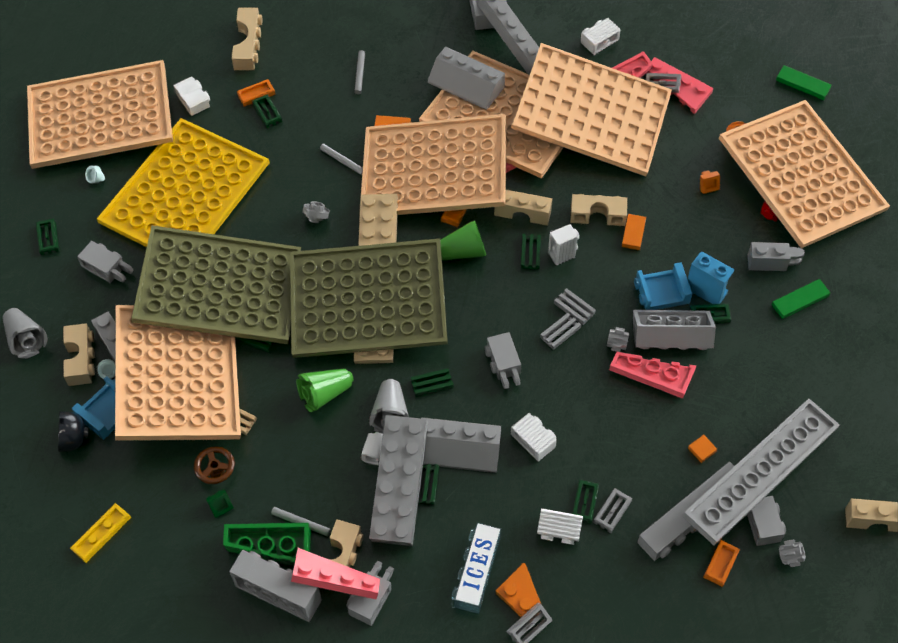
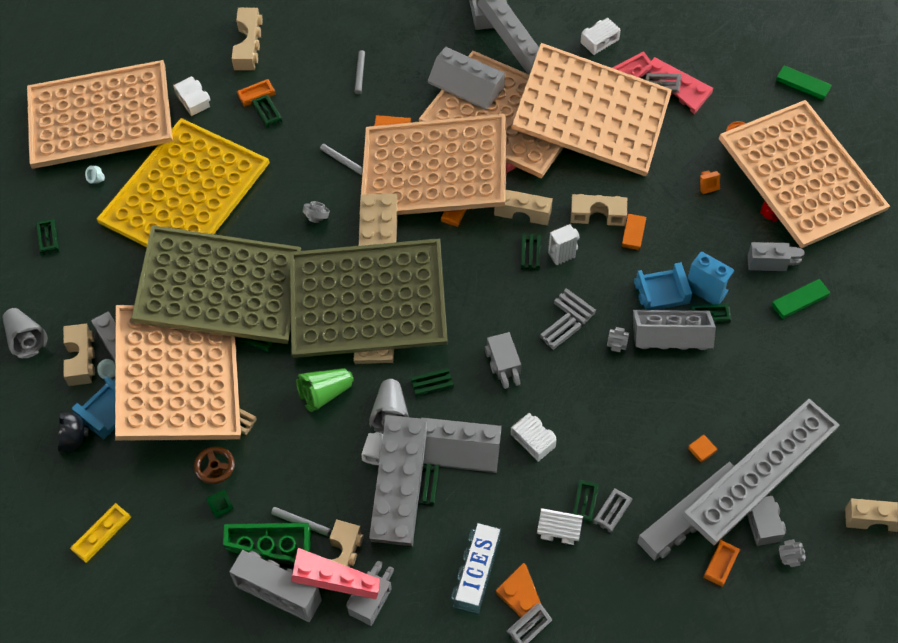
light grey hinge [77,241,134,283] -> none
bright green cone [440,221,486,260] -> none
coral wing [609,352,696,398] -> none

